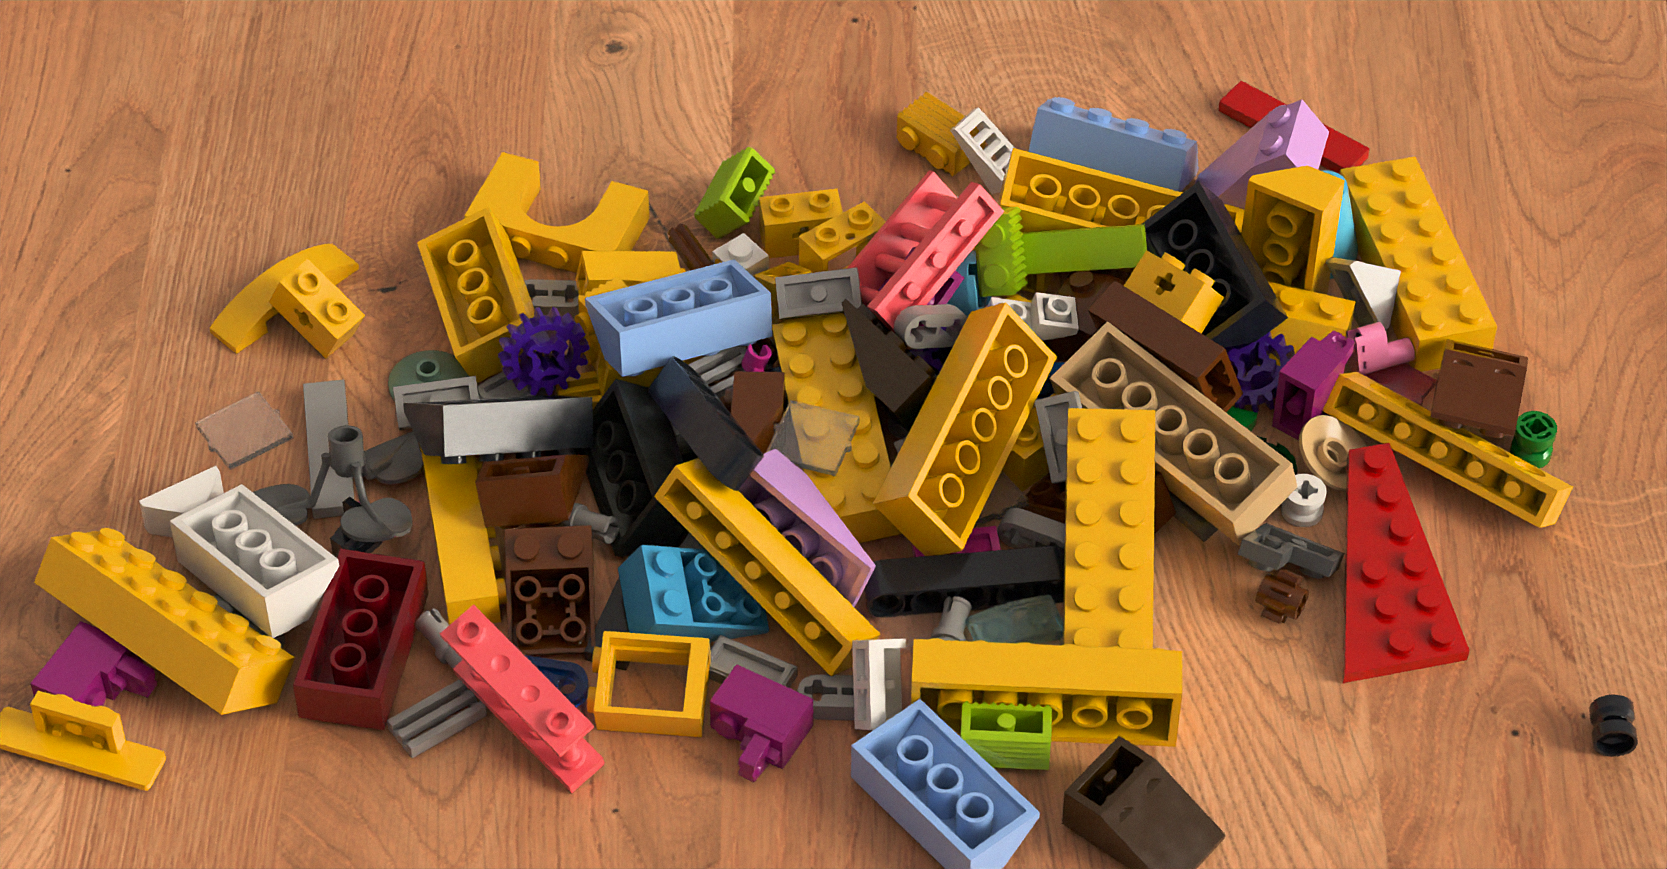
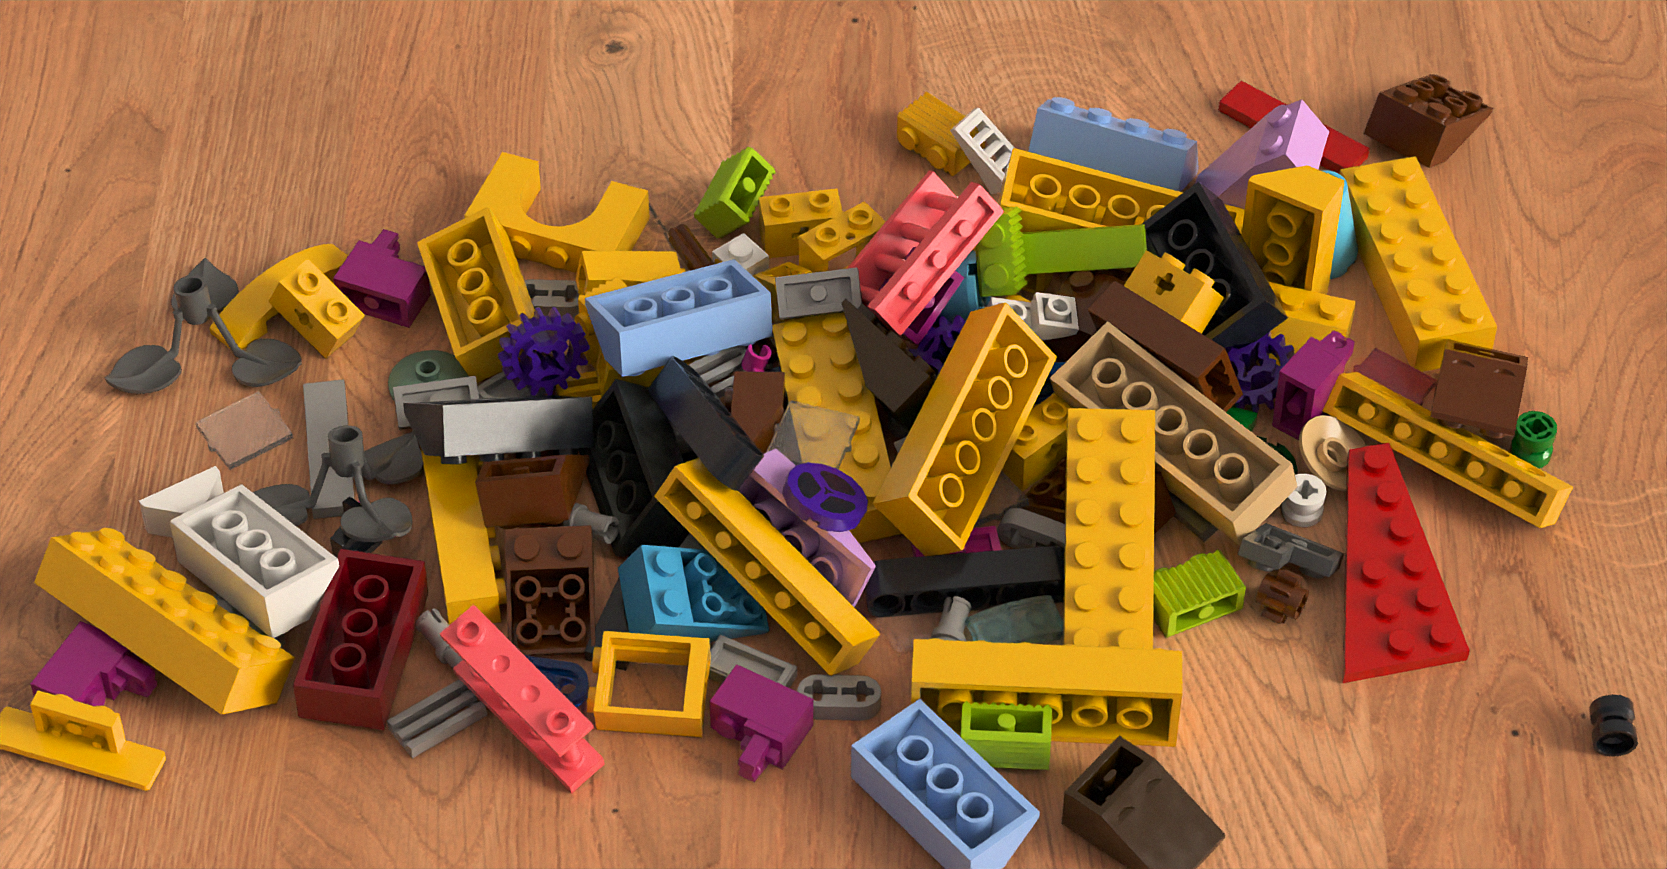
white hinge [852,639,906,730] -> none
light grey beam [894,304,968,349] -> none
light grey plate [1035,391,1082,484] -> none
light grey slope [1326,257,1401,330] -> none
bright pink piece [1347,322,1415,375] -> none
none -> dark grey plant [105,258,302,394]
none -> magenta hinge [333,229,431,328]
none -> dark purple tile [782,462,868,532]
none -> lime brick [1153,549,1246,638]
none -> reddish brown slope [1363,74,1493,168]

